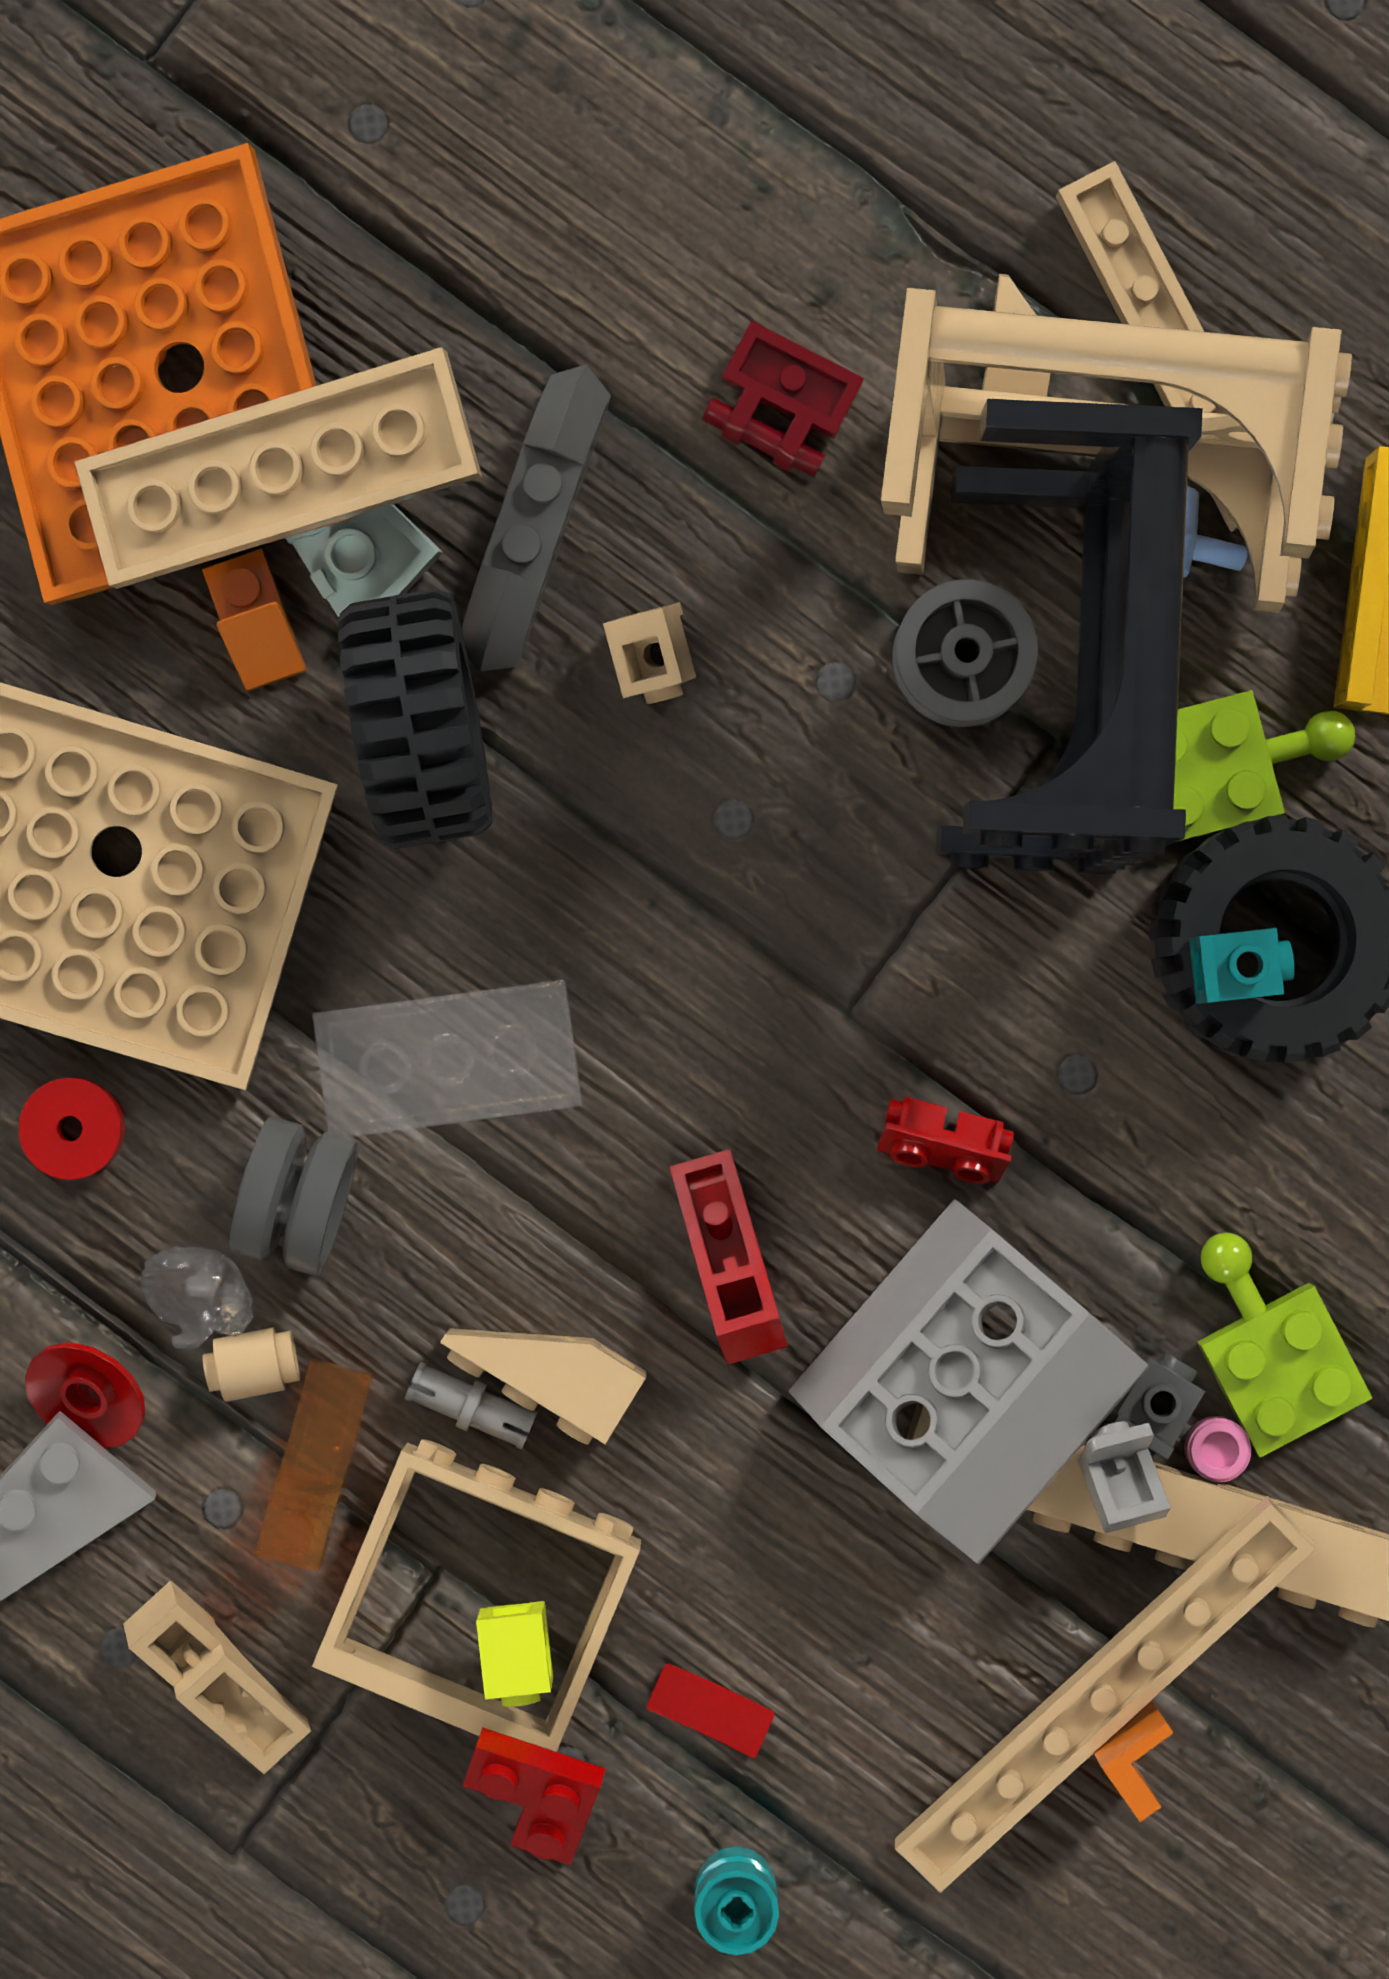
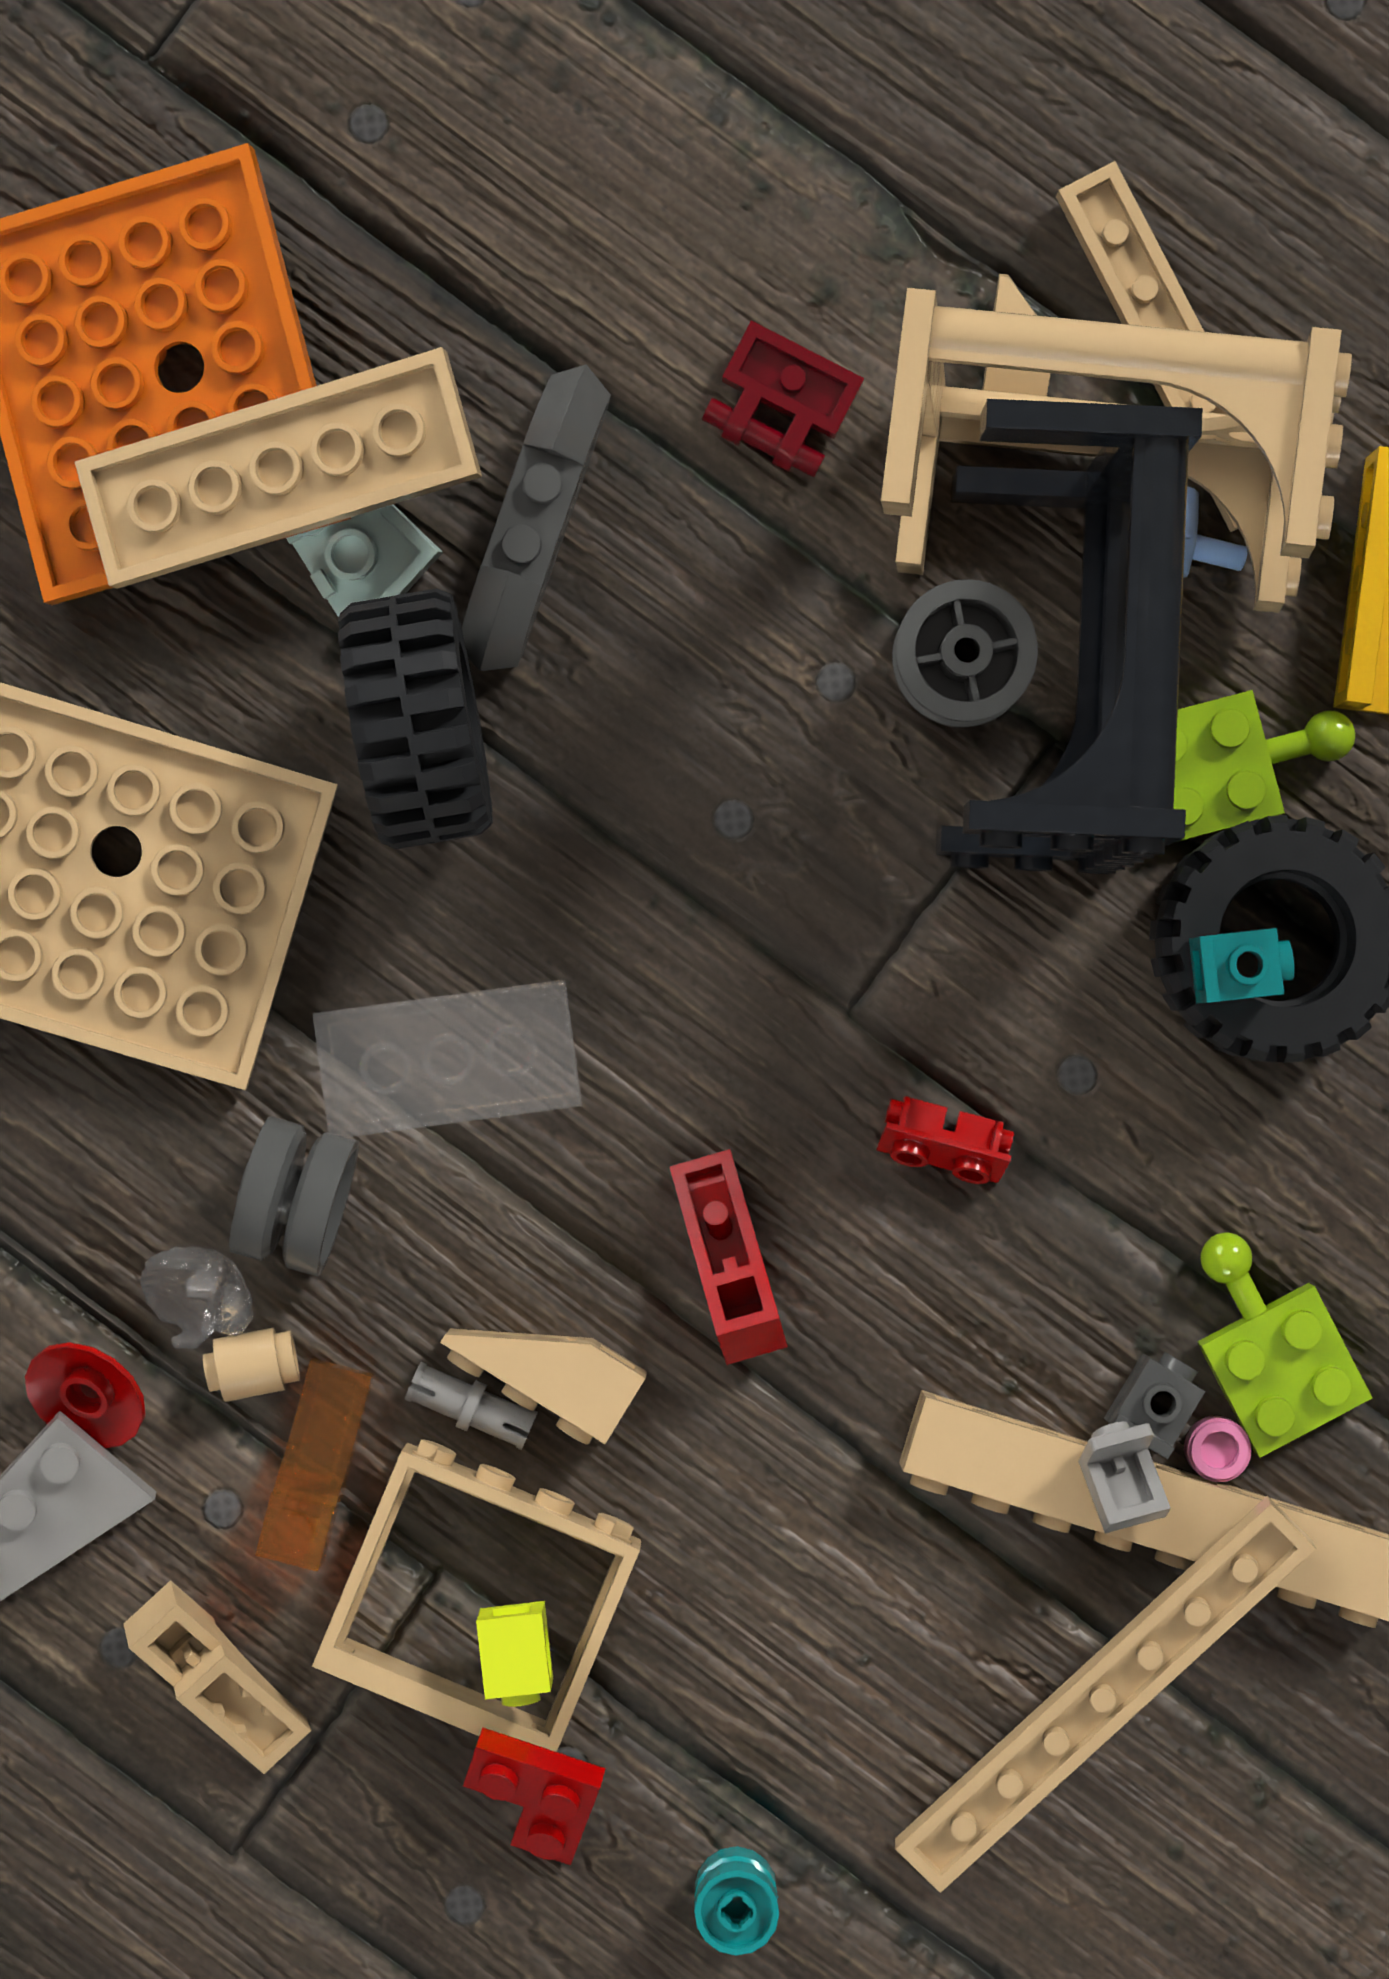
red piece [19,1077,125,1180] -> none
orange slope [202,548,307,692] -> none
tan brick [603,602,696,704] -> none
red sticker [646,1664,774,1758] -> none
light grey slope [788,1199,1150,1564] -> none
orange panel [1094,1700,1173,1822] -> none

